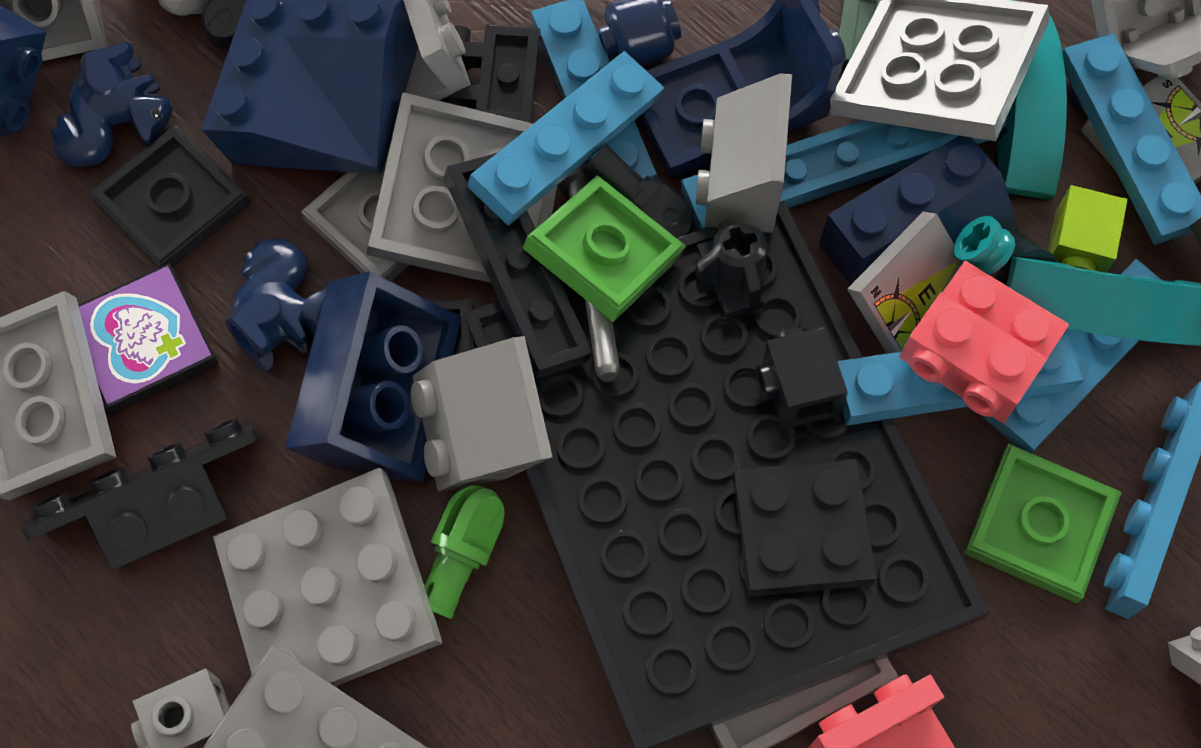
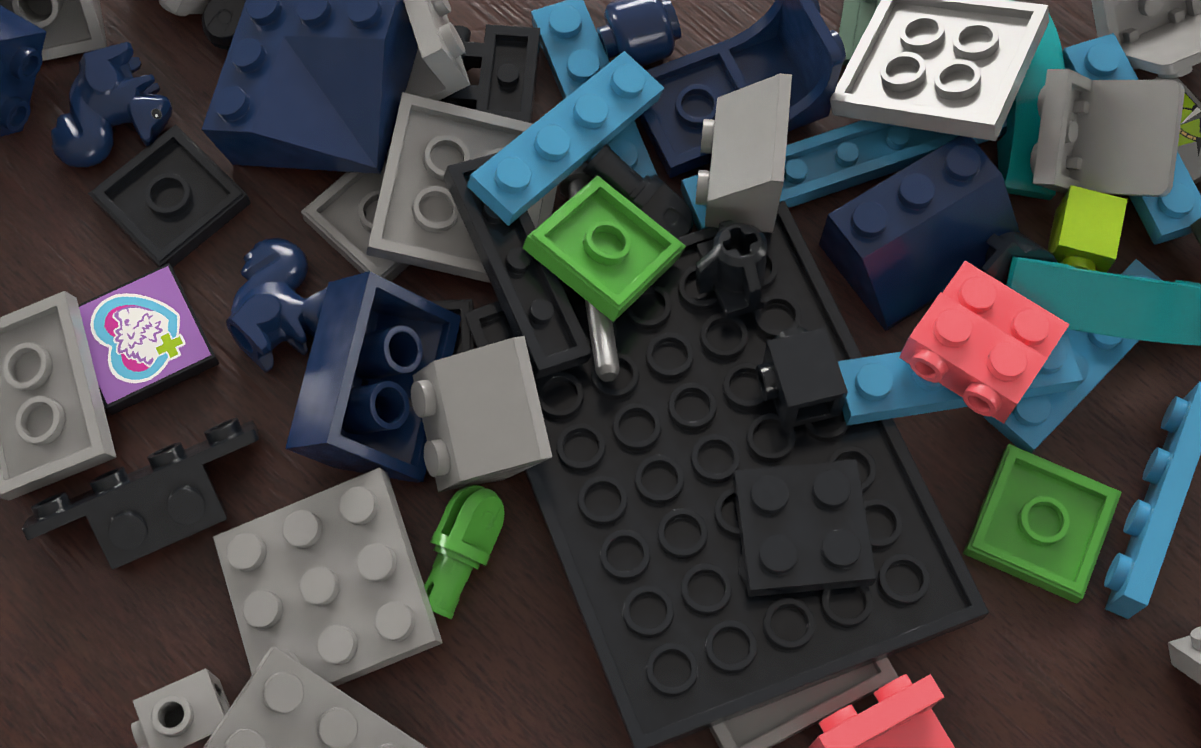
light grey tile [847,212,963,354] -> none
teal bush [954,216,1015,275] -> none
none -> light grey bracket [1030,69,1185,197]

